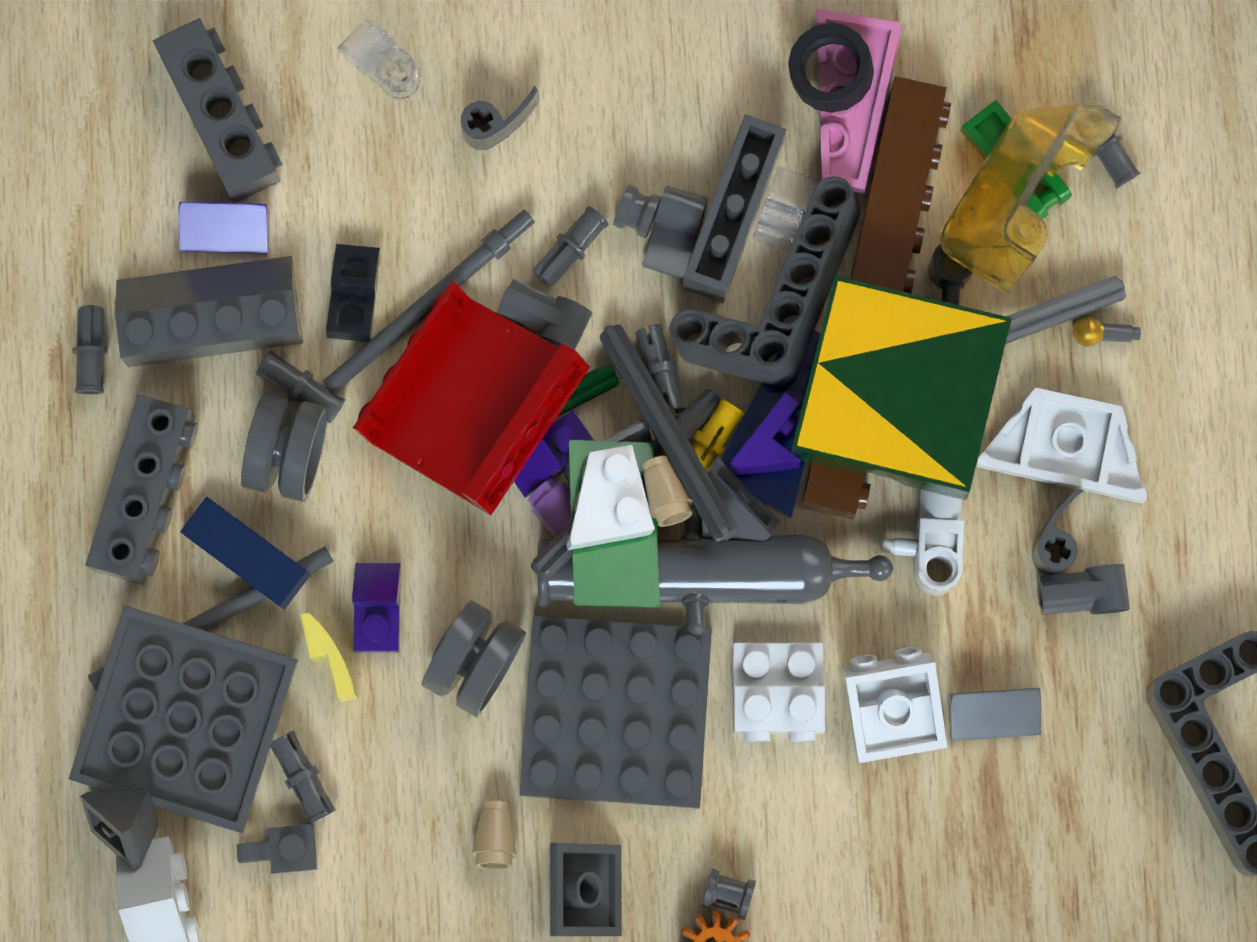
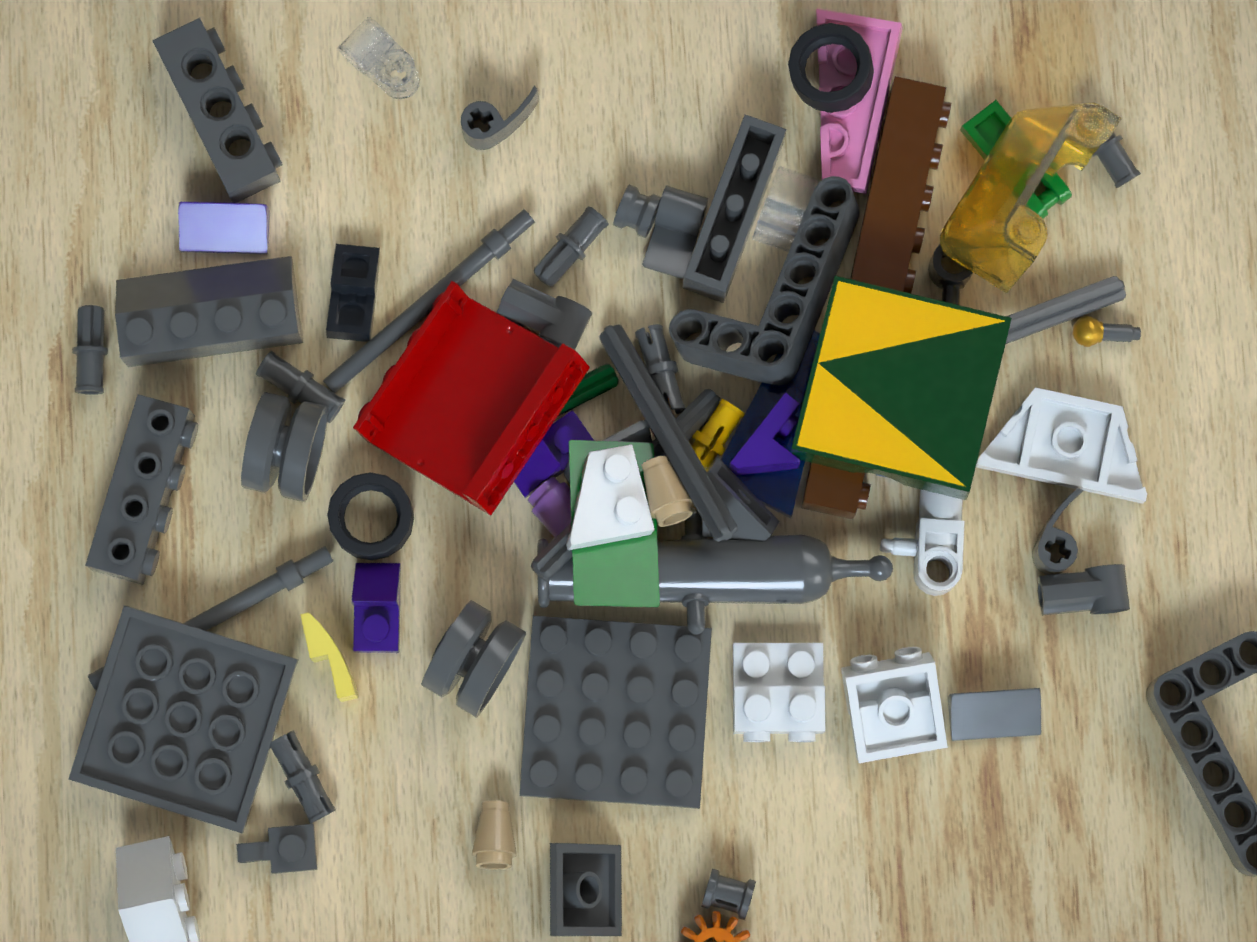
dark grey slope [80,789,159,870] -> none
dark blue tile [180,496,311,610] -> none
none -> black tyre [327,472,414,561]

